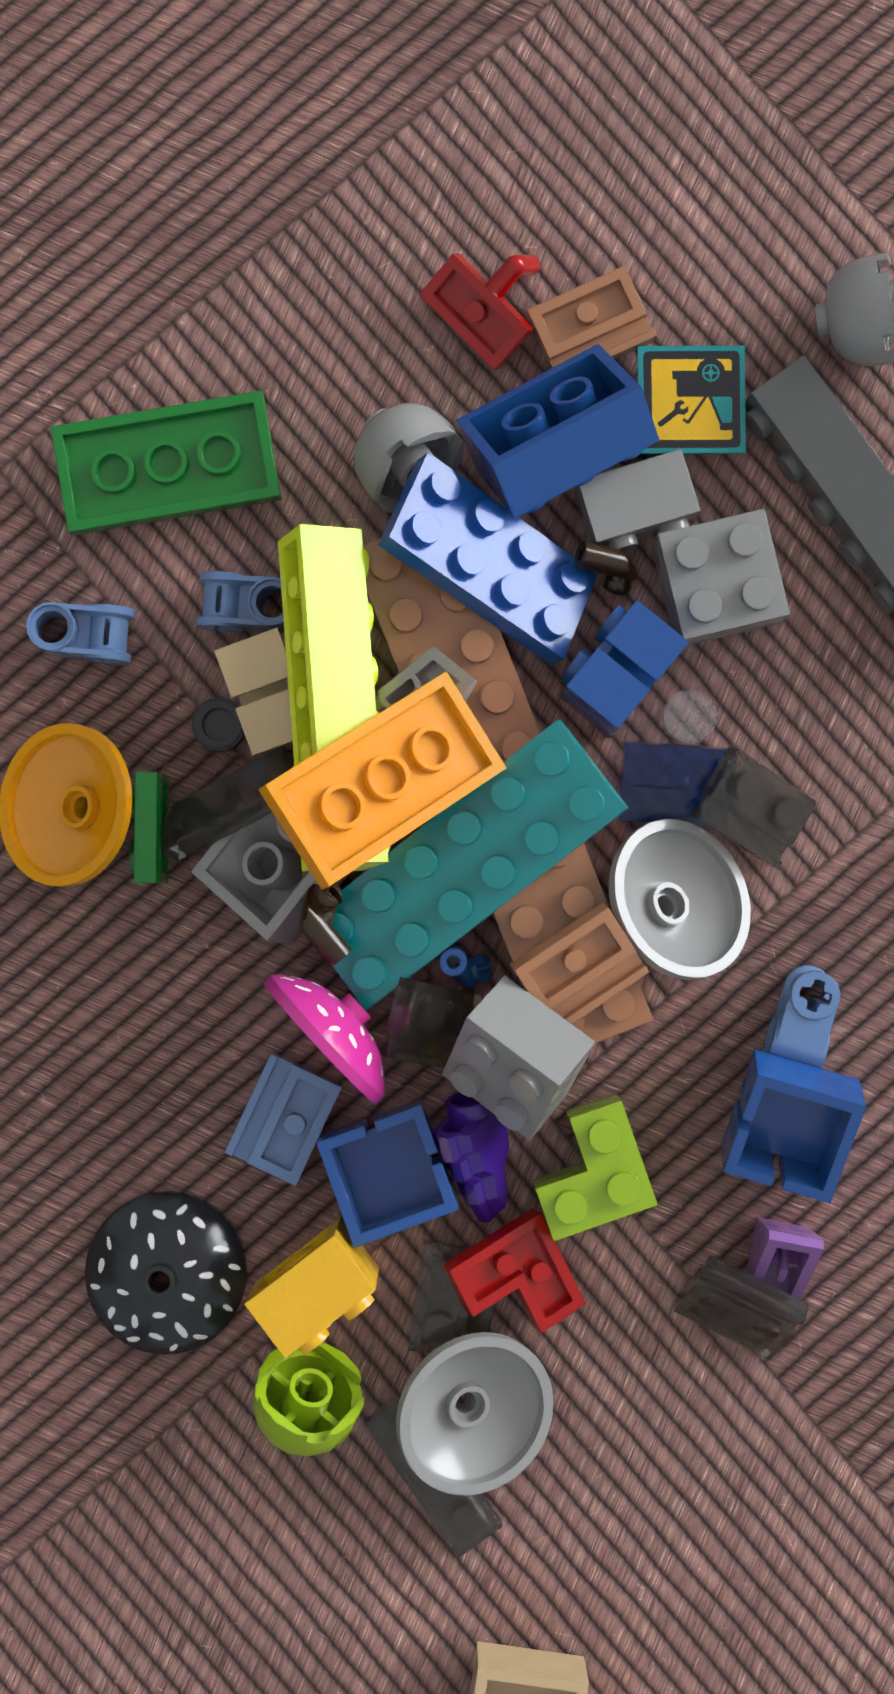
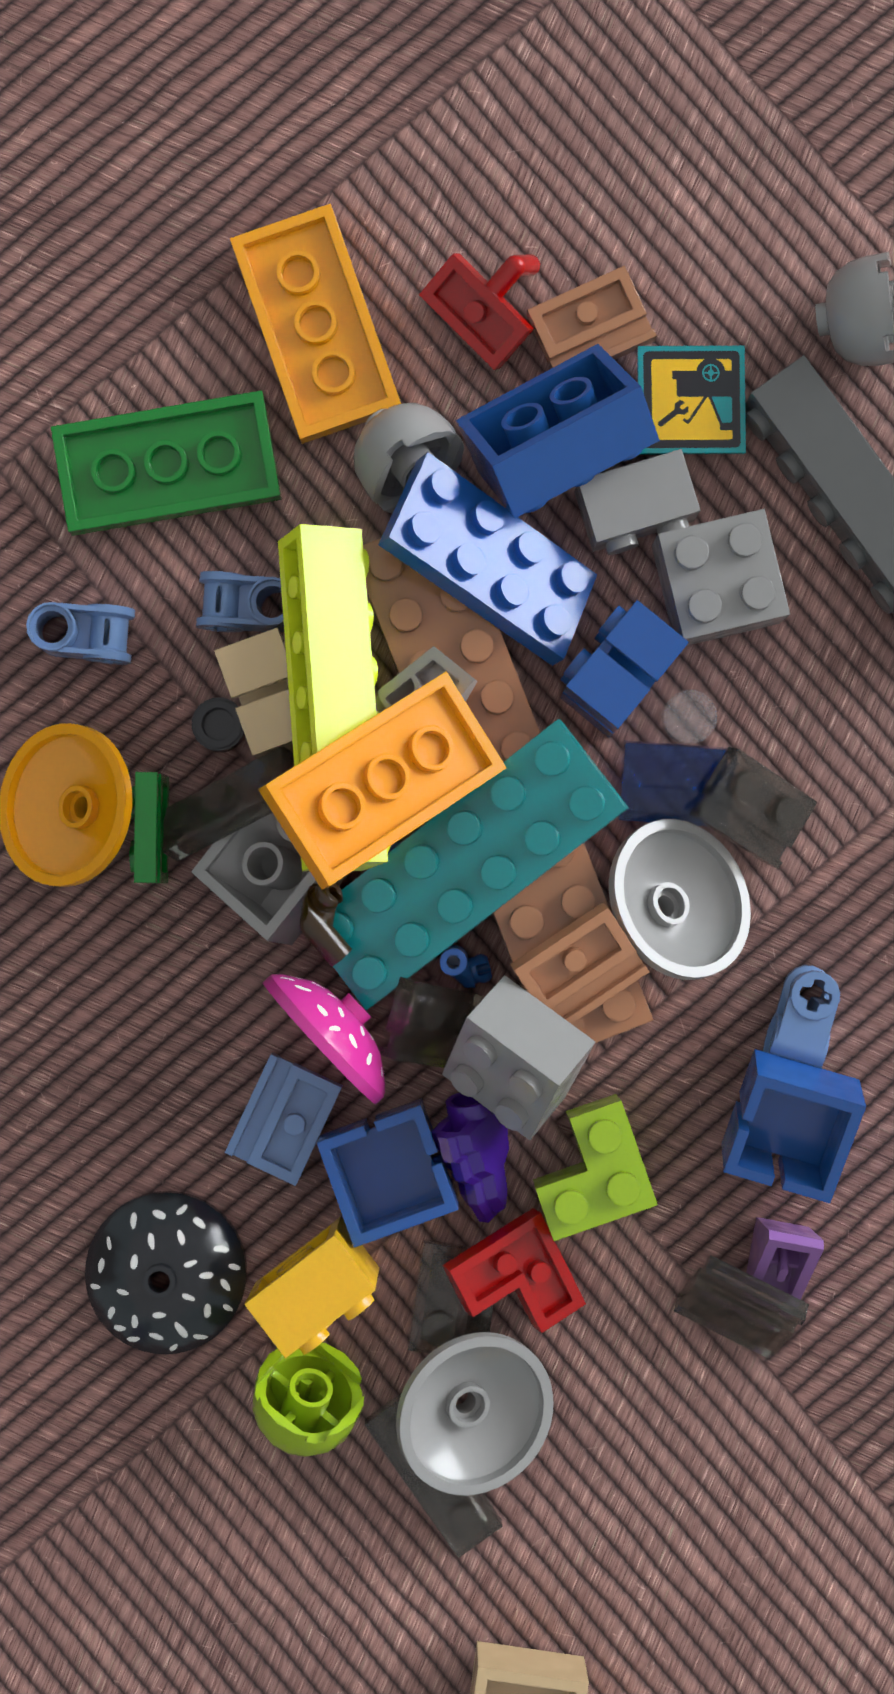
dark brown arm [574,541,638,596] -> none
none -> light orange plate [230,203,401,444]

